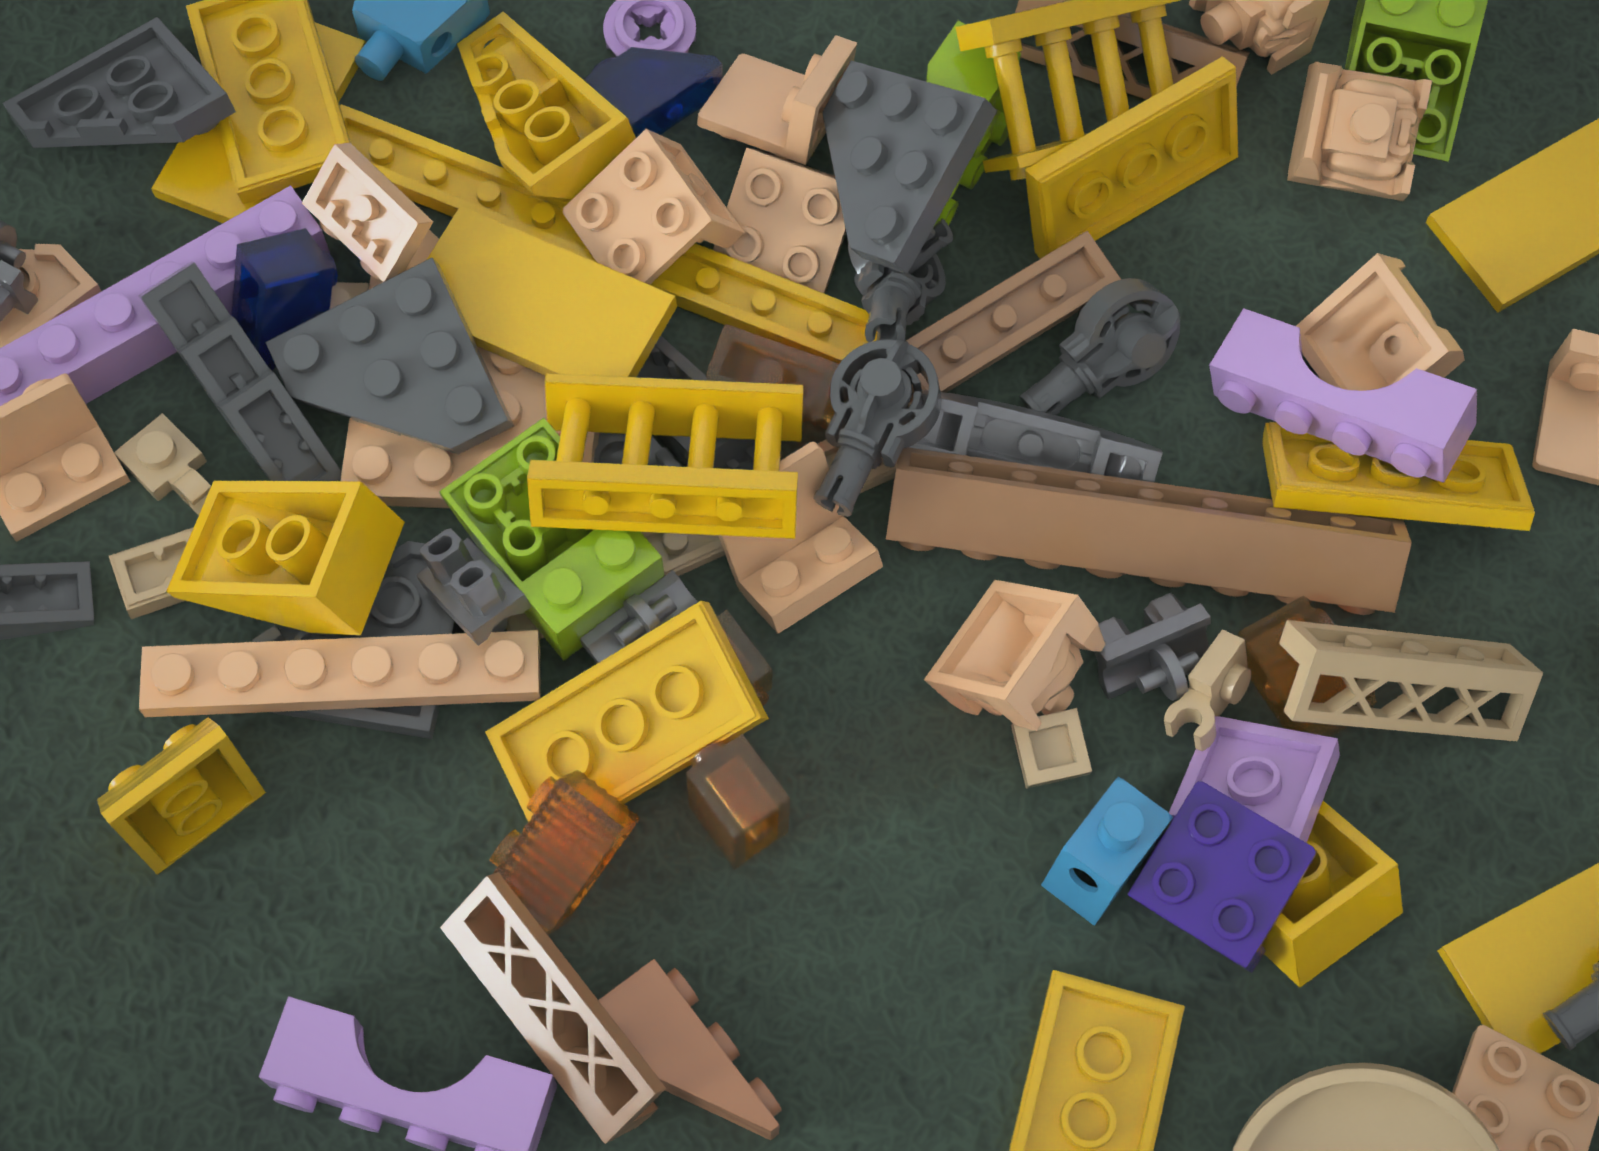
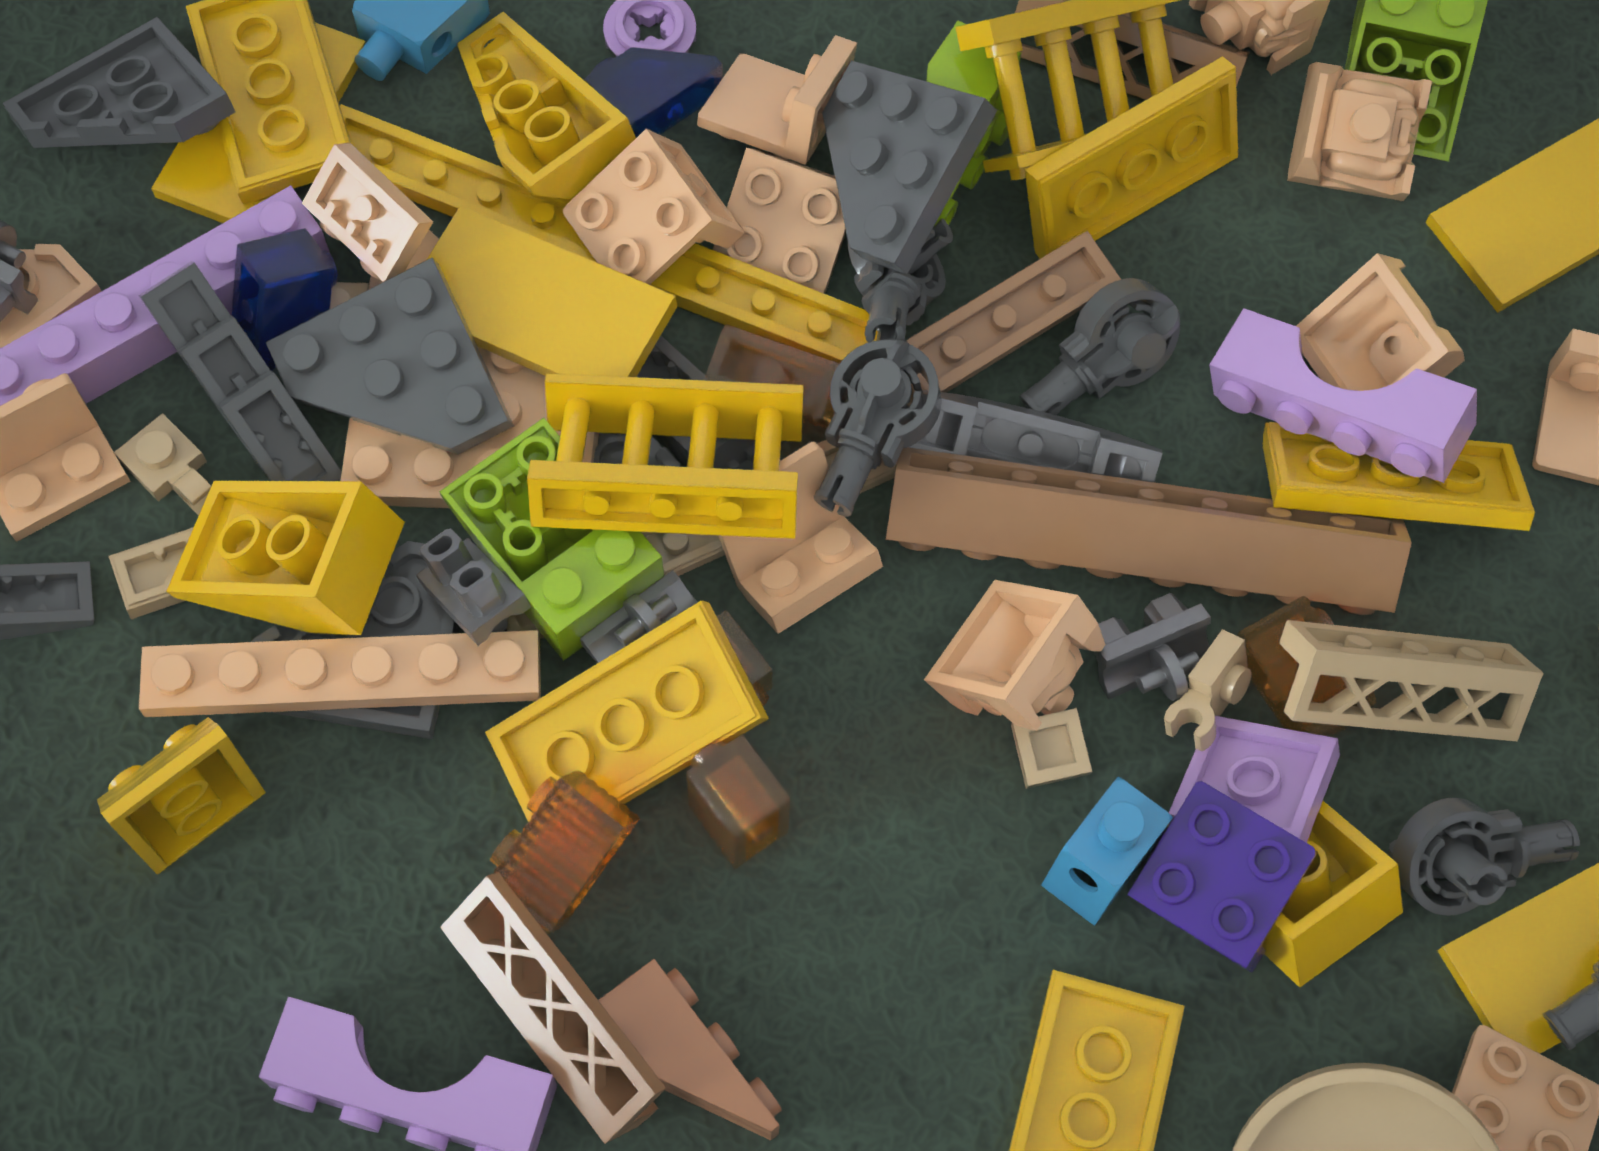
none -> dark grey pin [1388,798,1580,916]

